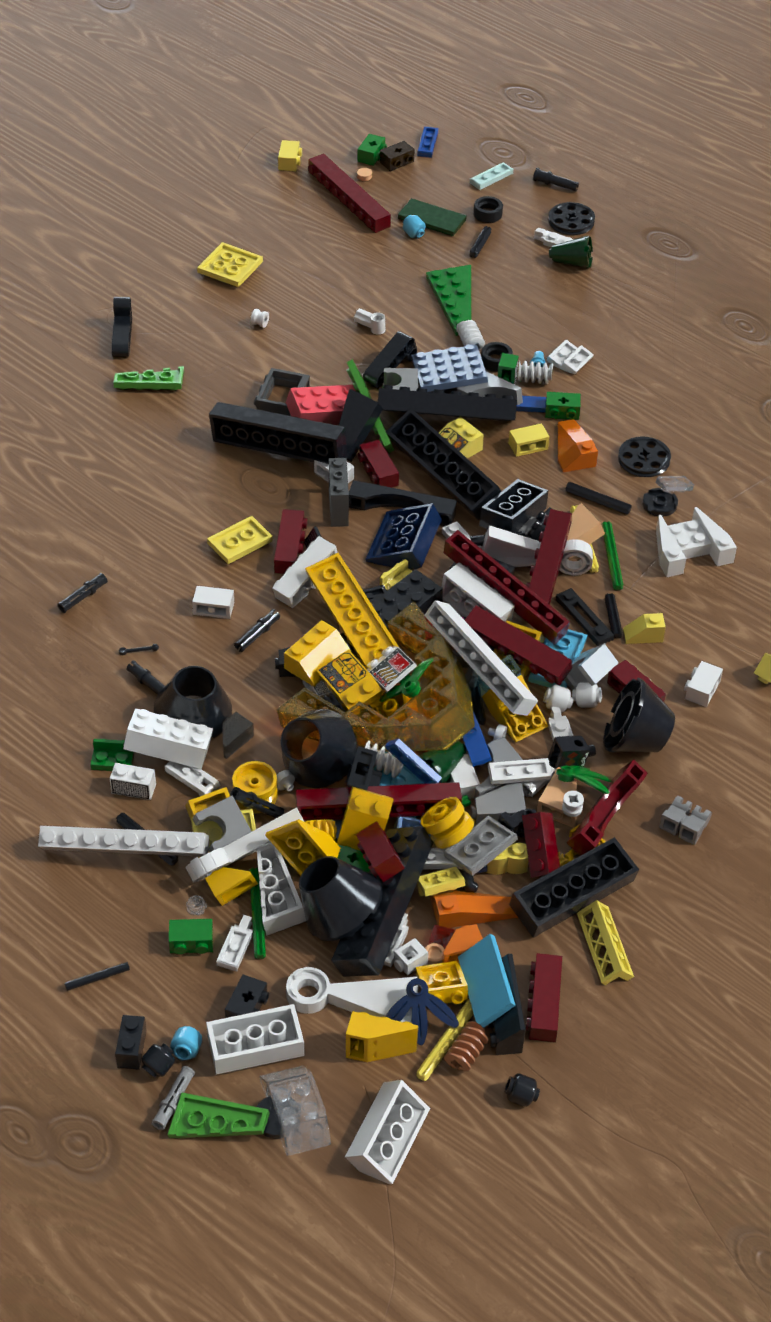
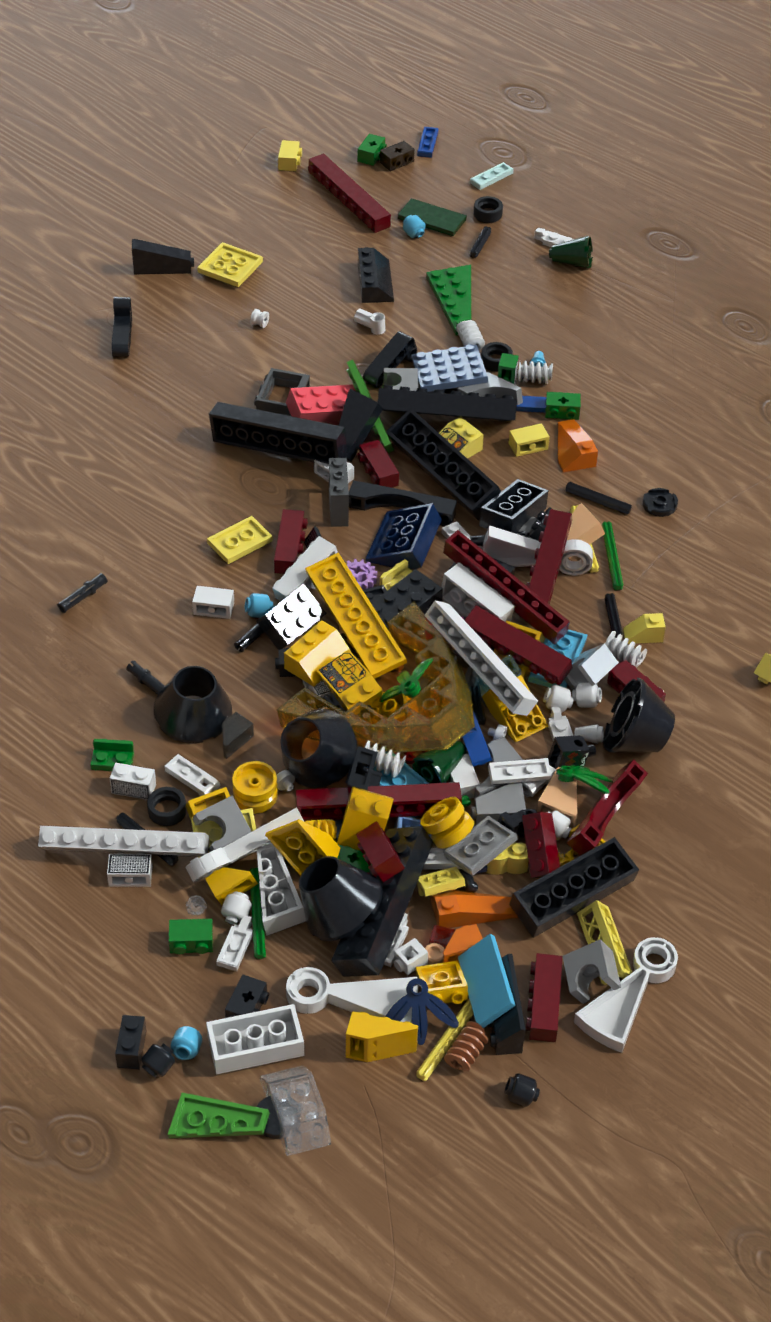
black bar [64,962,130,991] -> none
bright green wing [113,366,184,390] -> none
black hinge [119,644,159,655] -> none
white brick [123,709,213,769] -> none
light grey pin [152,1066,195,1130] -> none
black pin [230,787,284,819] -> none
white slope [345,1080,430,1184] -> none
light nougat tile [357,168,372,181] -> none
slope [367,646,417,692] -> none
blue tile [385,738,442,784] -> none
black pin [533,167,579,192] -> none
white slope [546,340,594,374] -> none
black wedge [548,202,595,235] -> none
black container [555,588,614,646] -> none
white wheel [562,791,584,817] -> none
black wedge [618,436,671,477] -> none
clear plate [655,476,694,492] -> none
white wedge [656,507,737,577] -> none
light grey legs [659,796,712,845] -> none
white brick [684,661,723,707] -> none
none -> brick [107,853,153,887]
none -> black slope [132,239,194,275]
none -> black tyre [147,787,187,826]
none -> white head [221,891,252,925]
none -> medium azure head [245,593,273,618]
none -> brick [256,584,327,650]
none -> lavender gear [347,559,377,590]
none -> black slope [358,247,394,303]
none -> white head [548,810,572,841]
none -> light grey piece [563,939,621,1004]
none -> white piece [574,937,678,1053]
none -> white cone [575,724,604,744]
none -> white piece [605,631,647,668]

